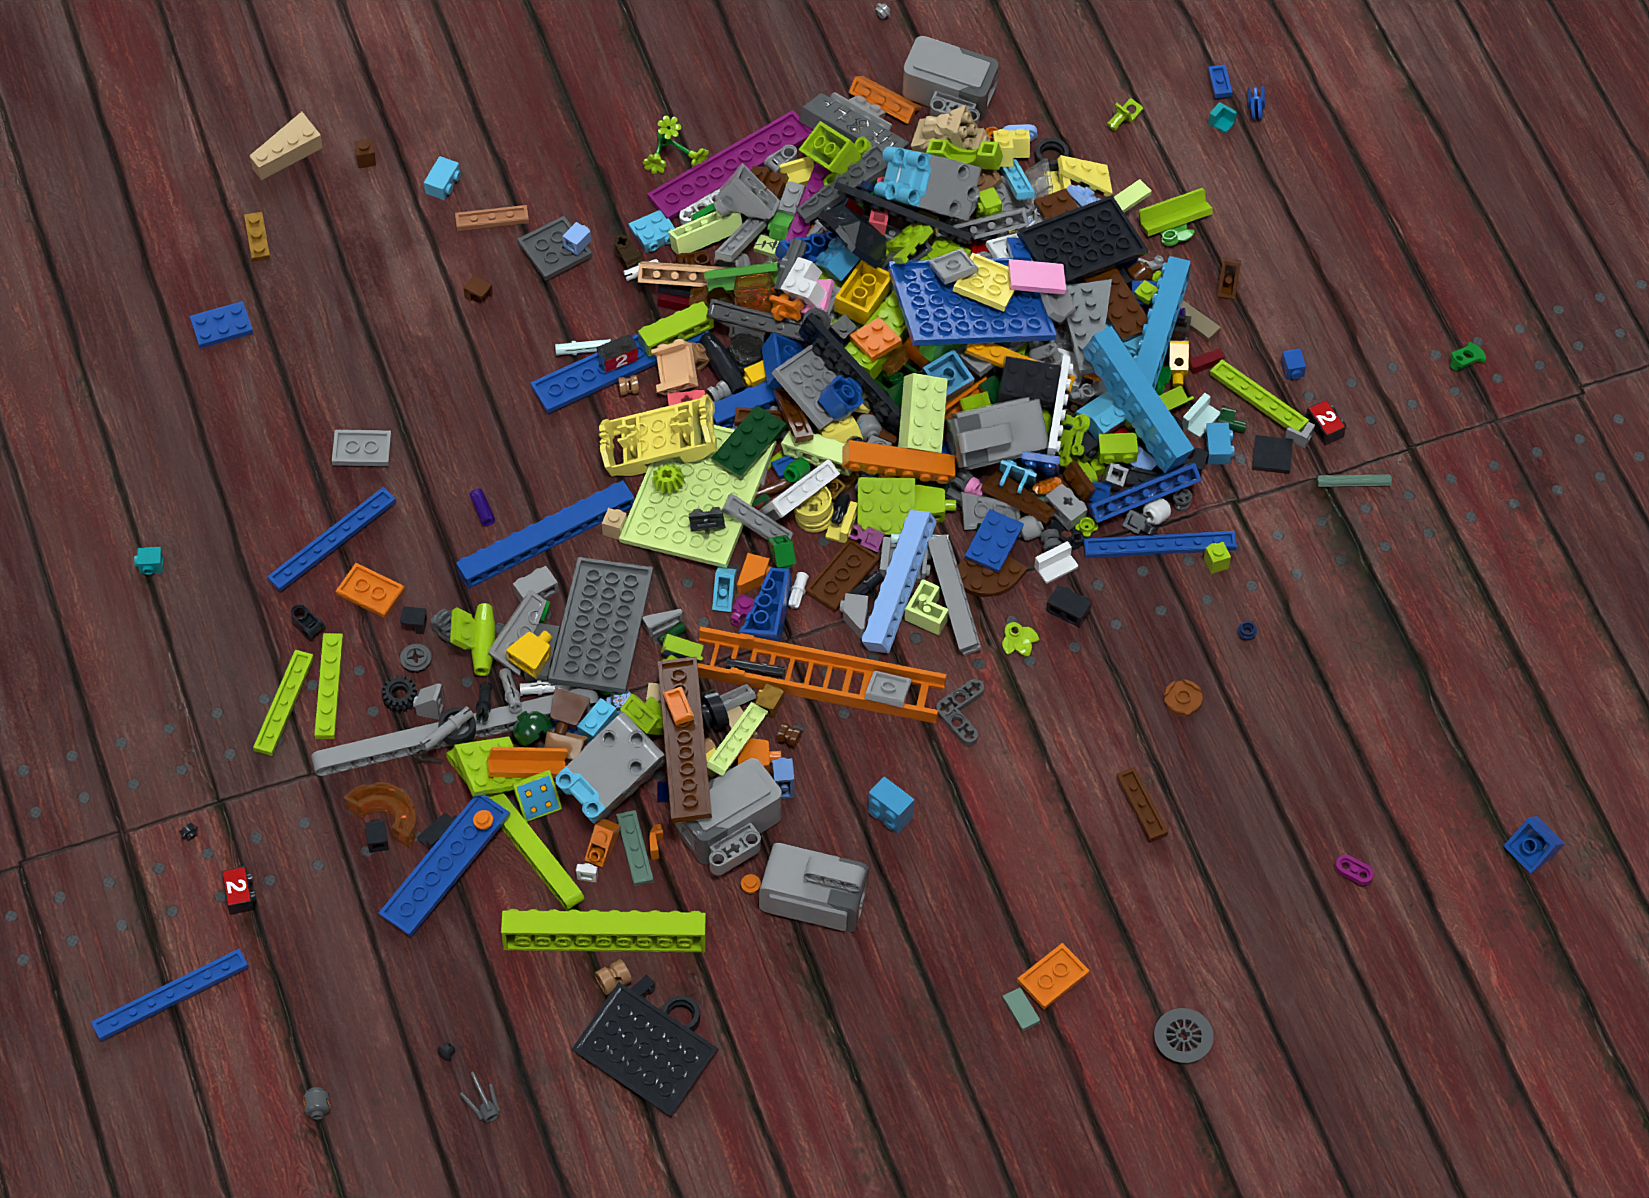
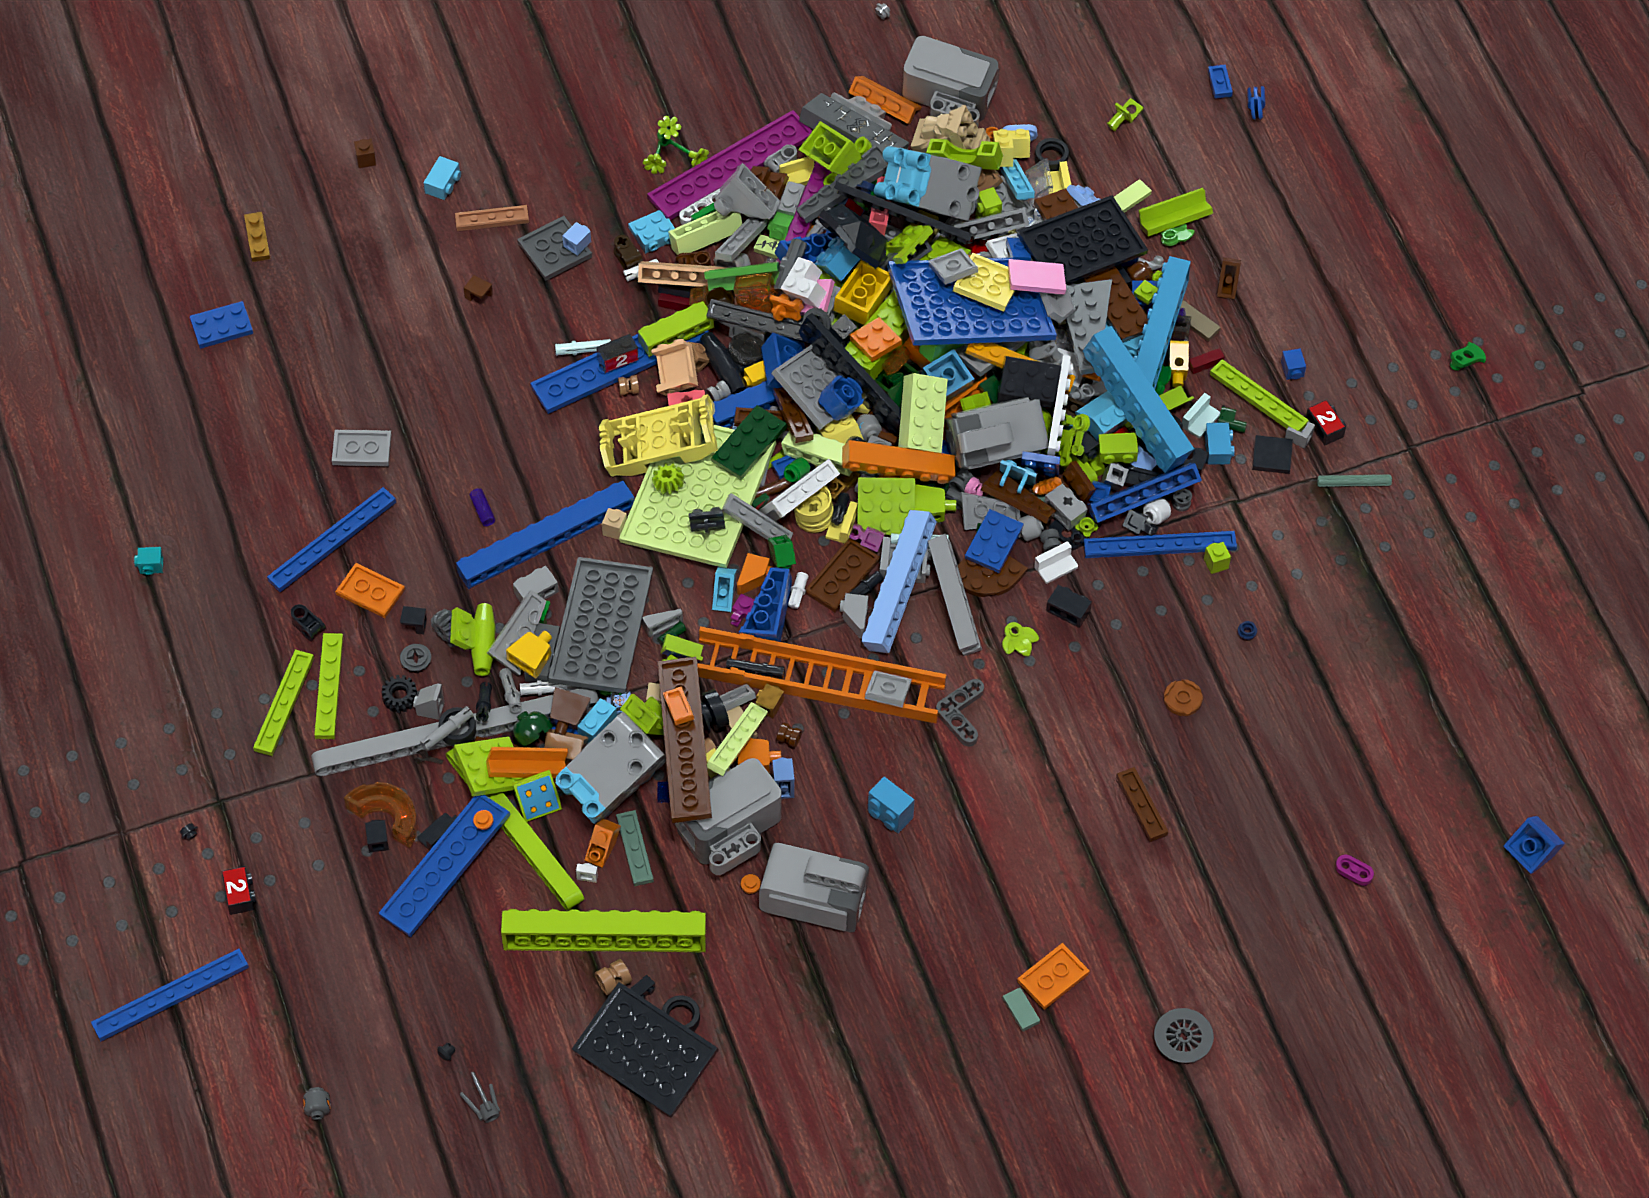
tan wedge [250,112,323,180] -> none
orange slope [649,824,663,860] -> none
yellowish green brick [905,579,948,635] -> none
light yellow wing [1057,155,1113,197] -> none
teal panel [1208,102,1237,134] -> none

